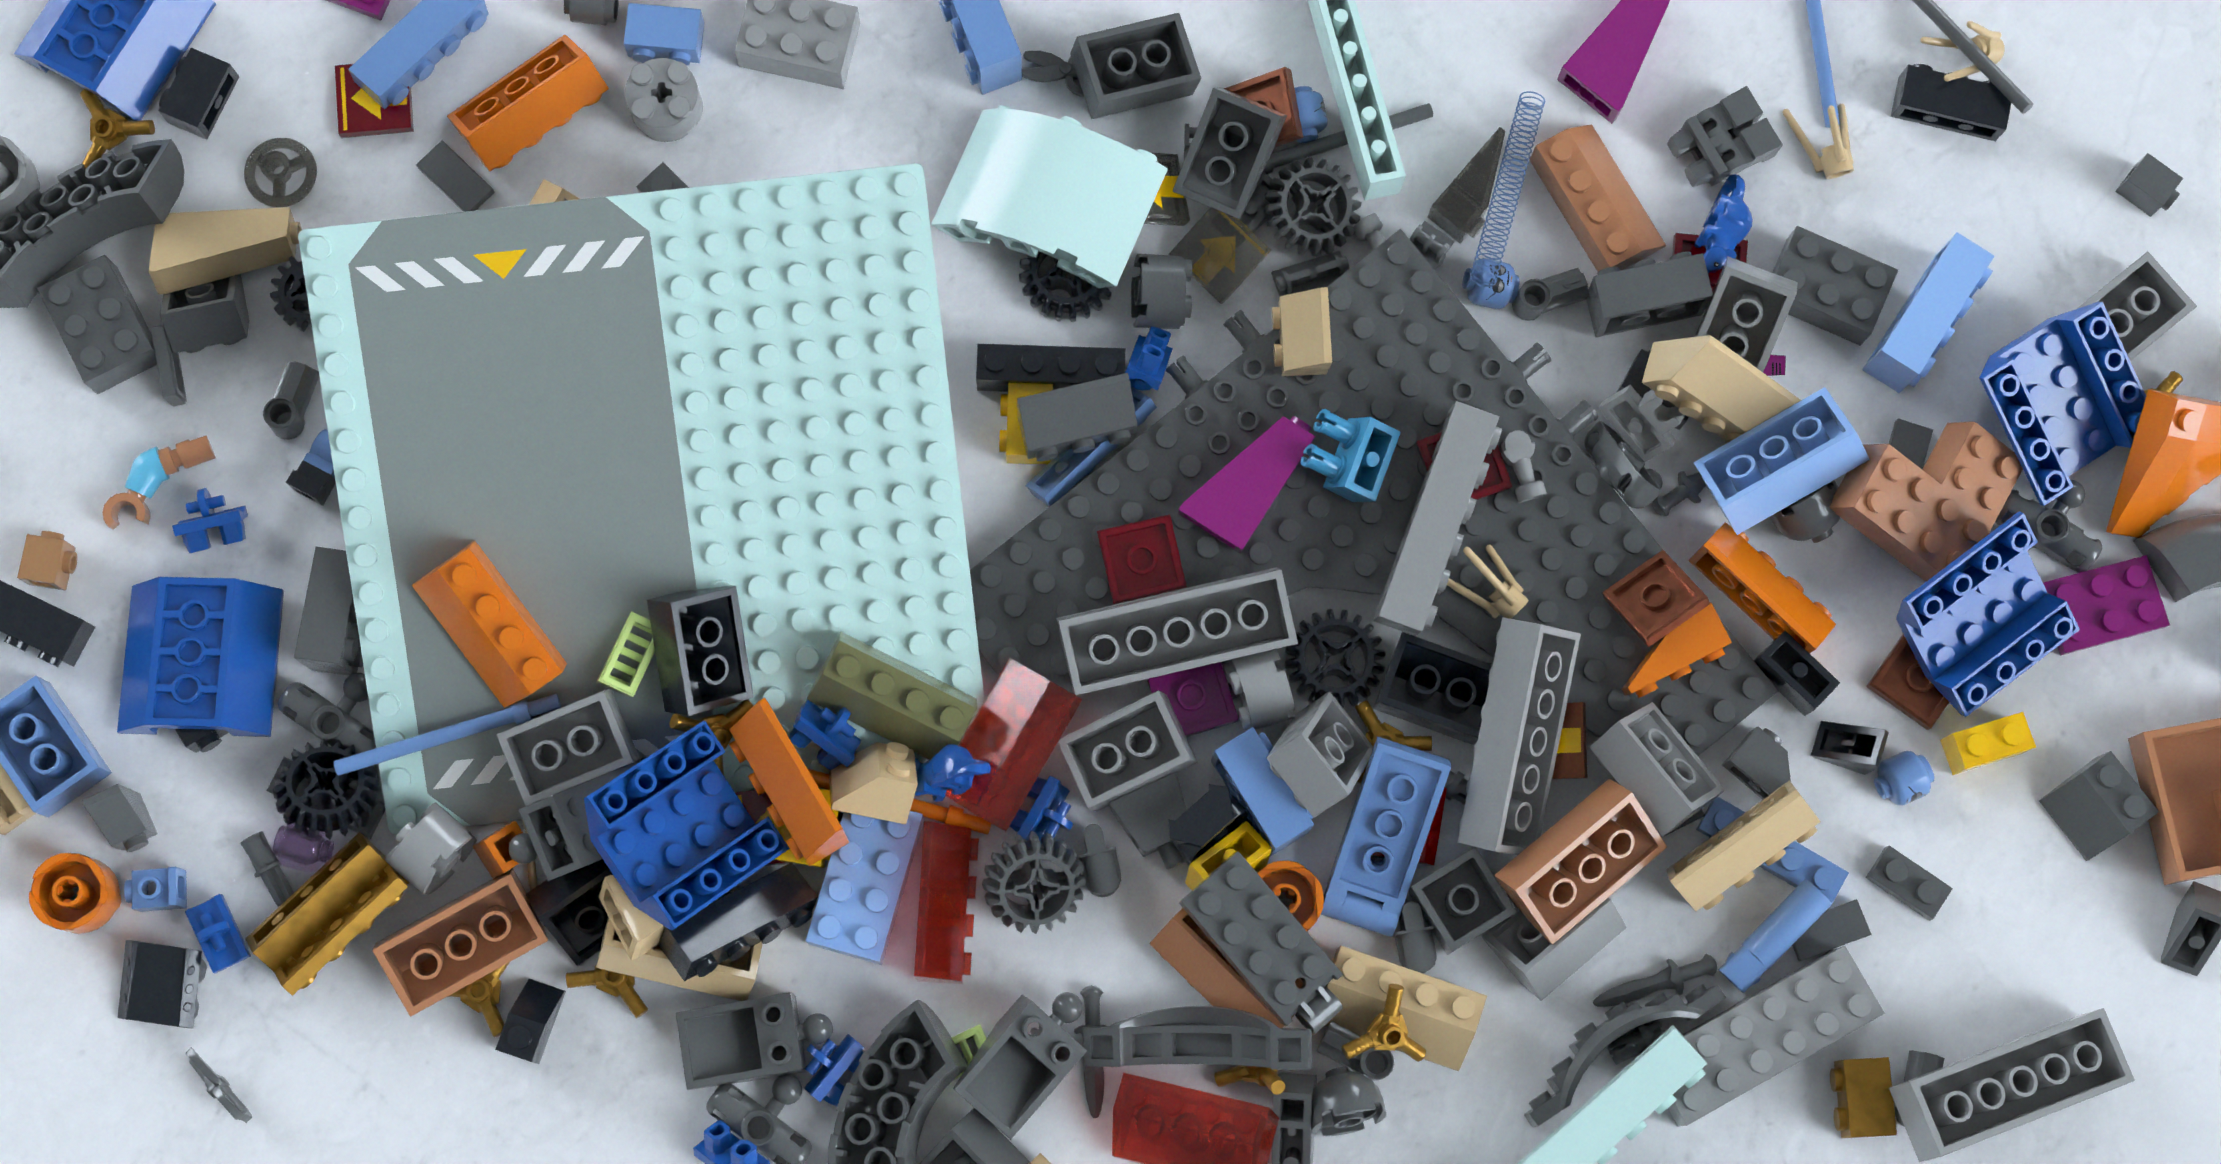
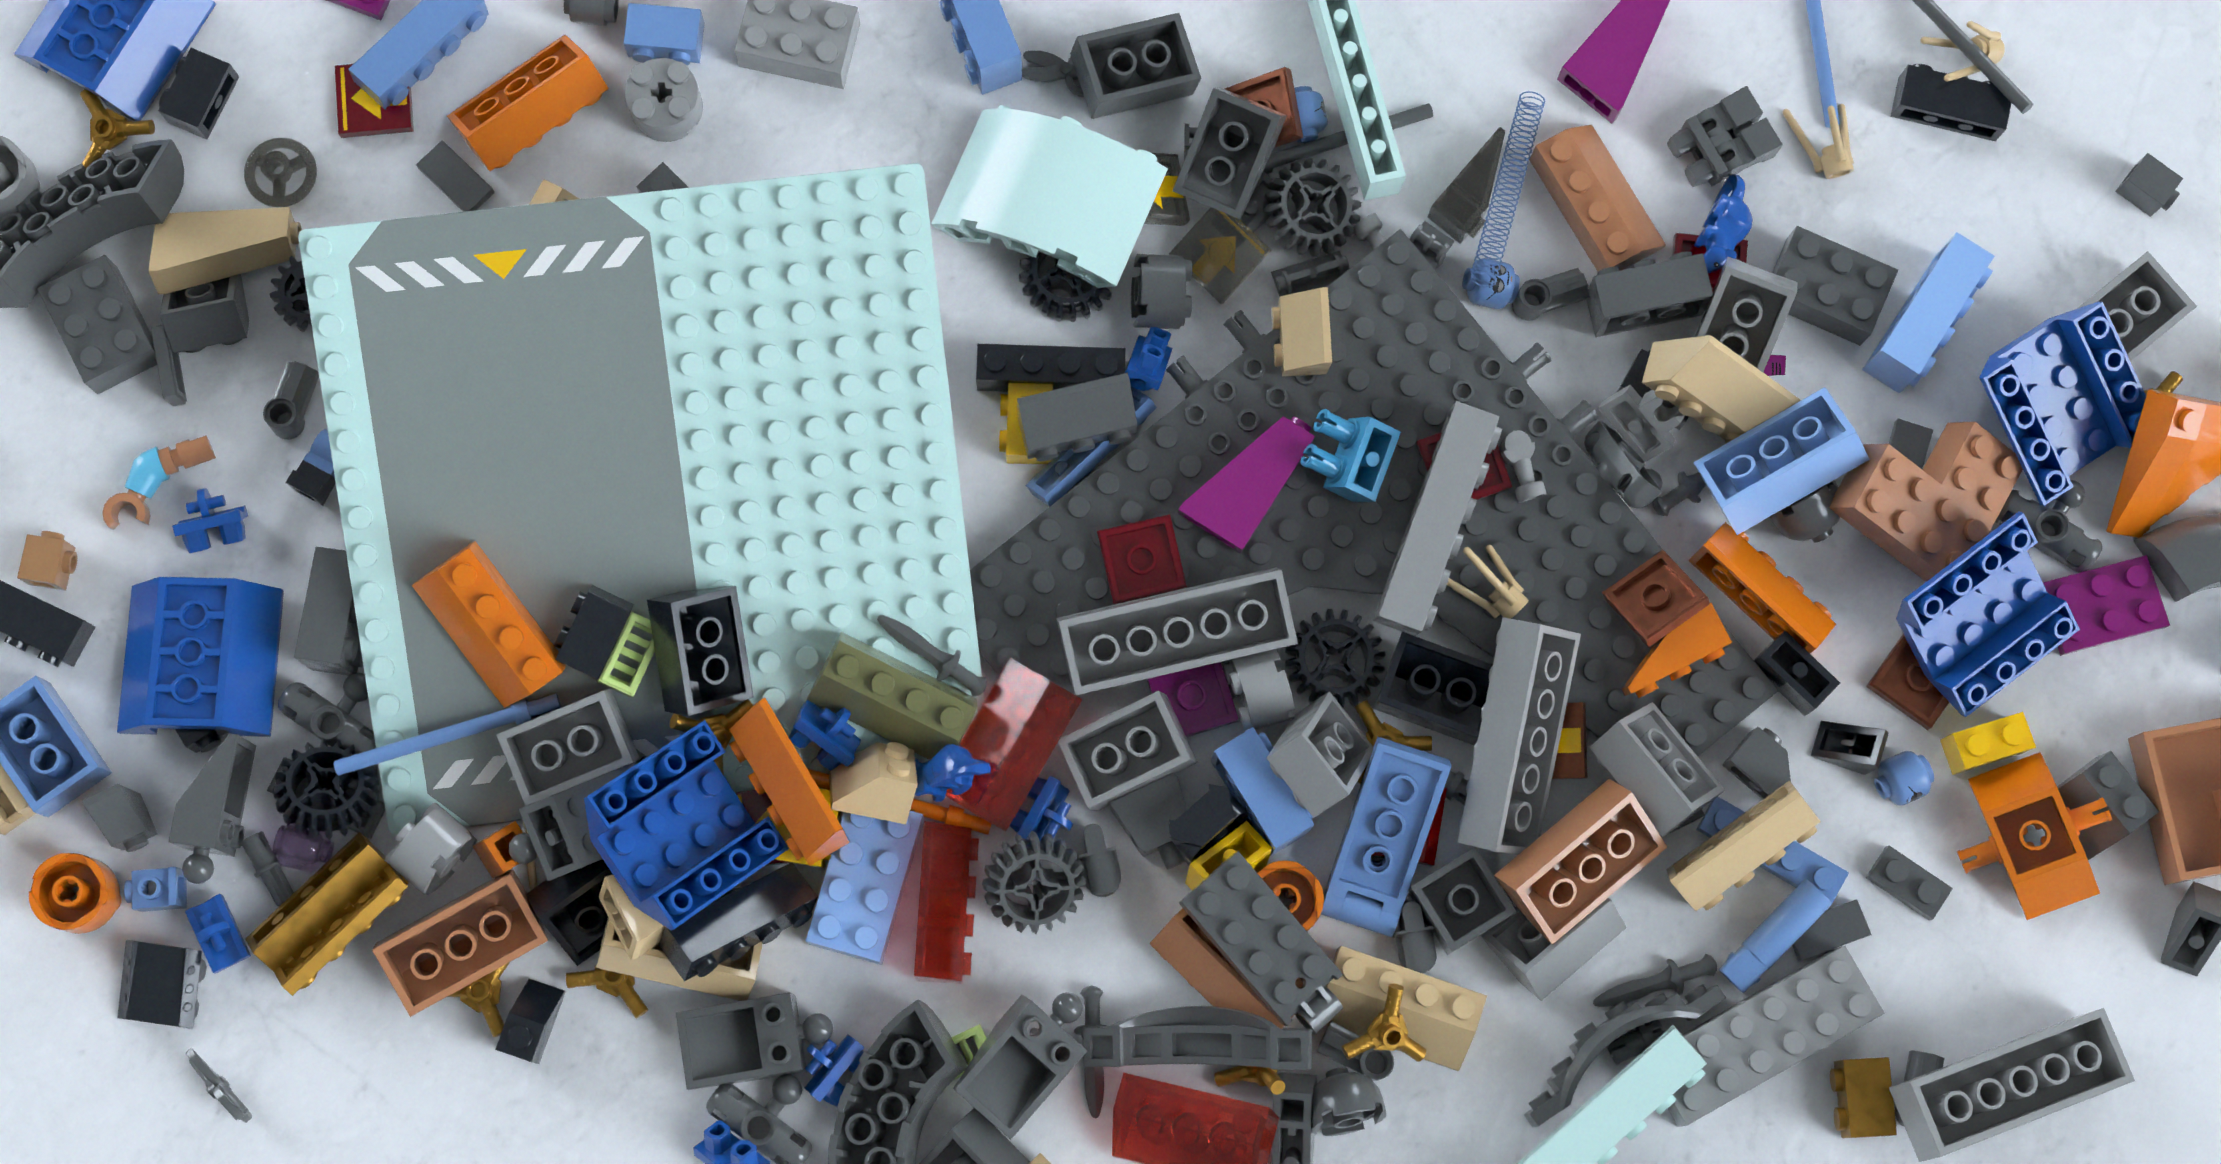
none -> dark grey slope [168,733,256,884]
none -> black brick [553,585,634,680]
none -> dark grey sword [877,615,987,696]
none -> orange slope [1957,752,2112,920]

